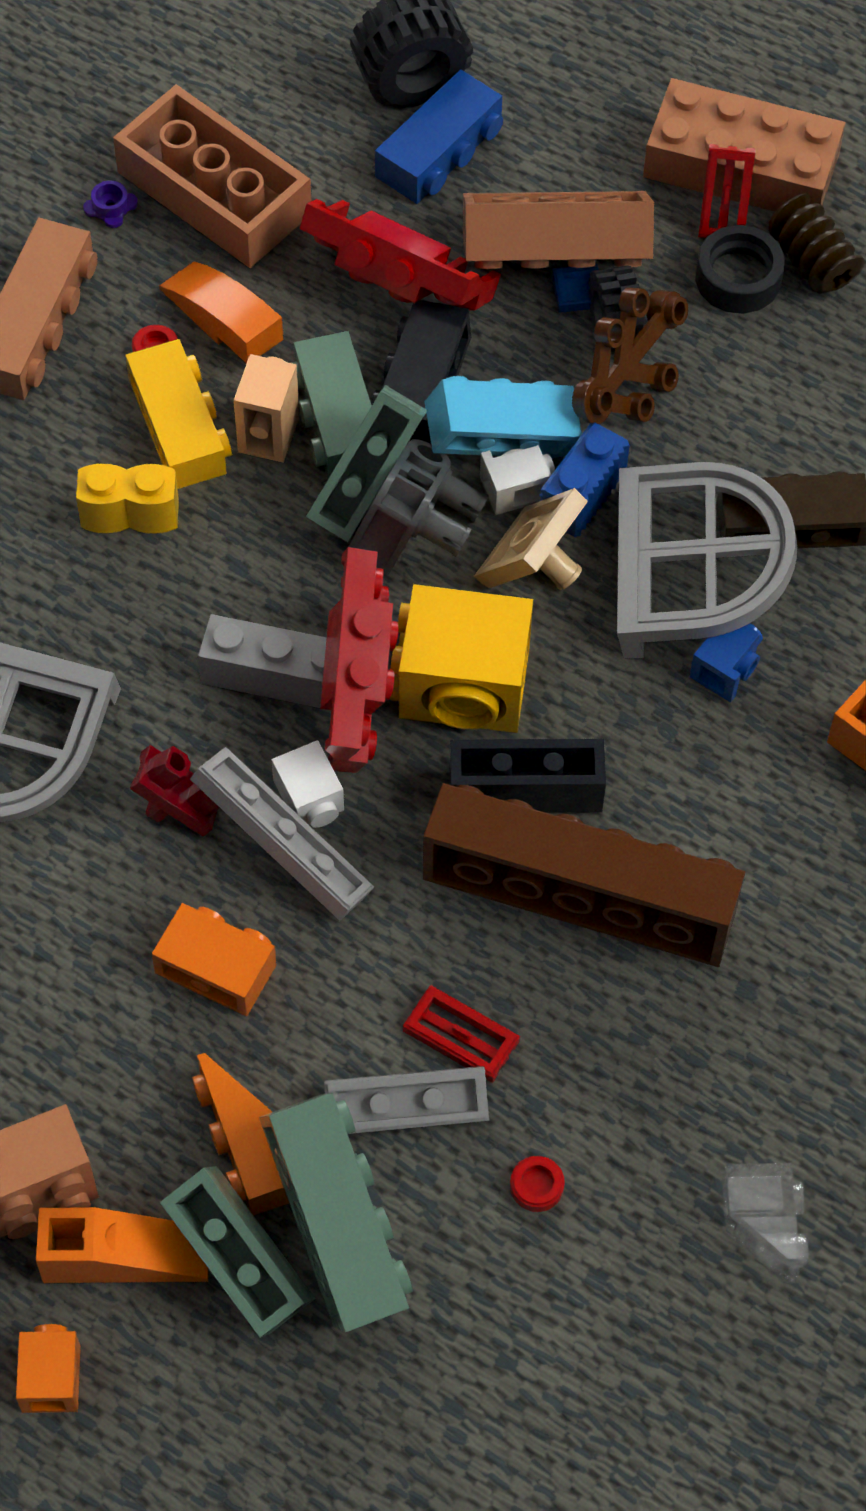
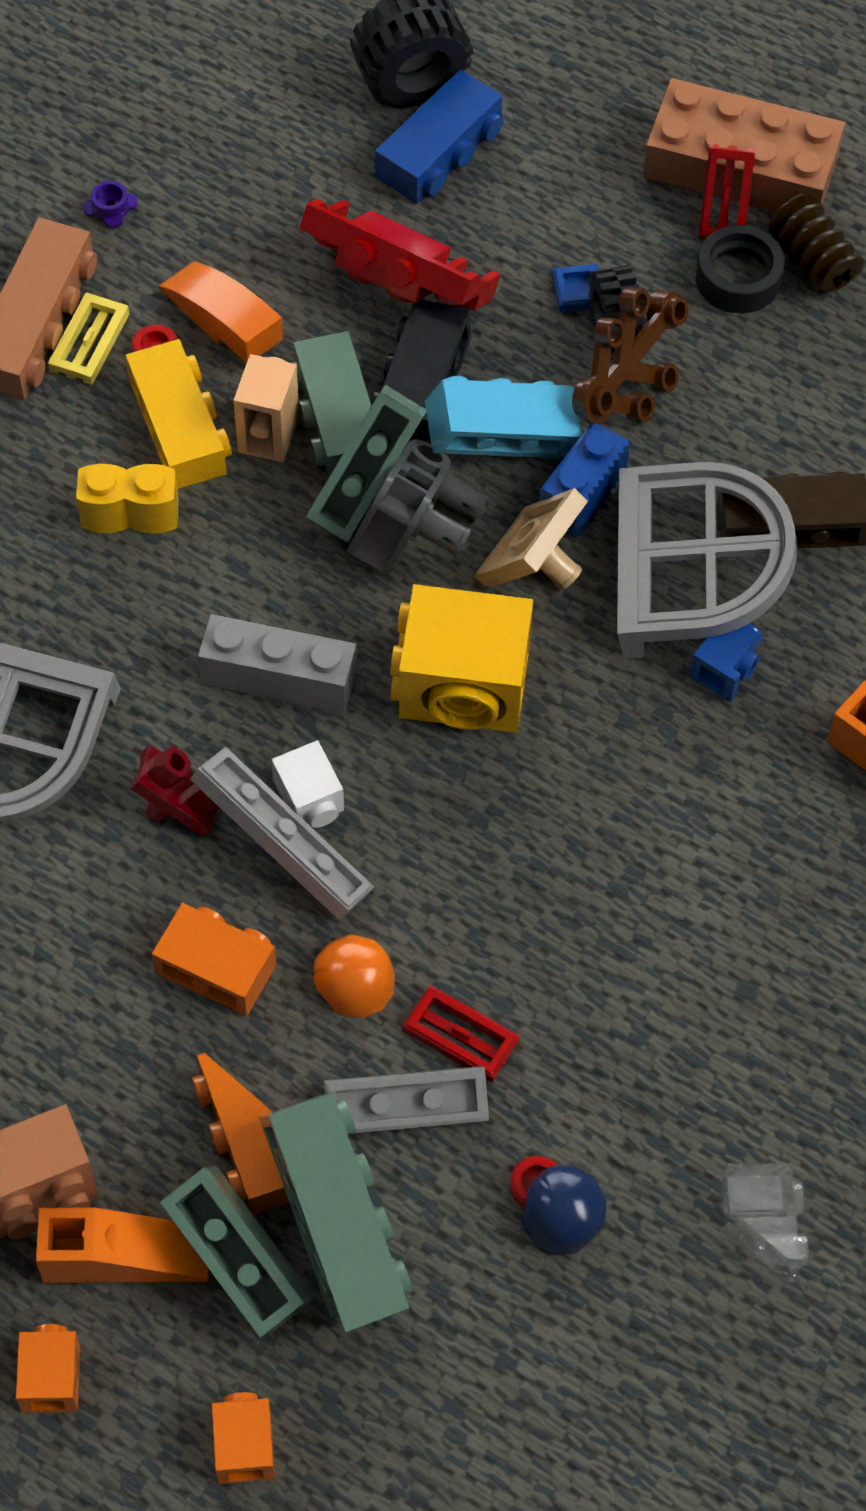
nougat brick [113,84,311,268] -> none
red bracket [320,547,398,773] -> none
reddish brown brick [423,783,746,967] -> none
black brick [449,739,606,813] -> none
nougat brick [463,191,654,269] -> none
white brick [480,445,555,515] -> none
none -> light yellow tile [48,292,129,385]
none -> orange brick [212,1392,275,1484]
none -> orange hair [313,934,395,1018]
none -> dark blue hair [521,1165,607,1255]

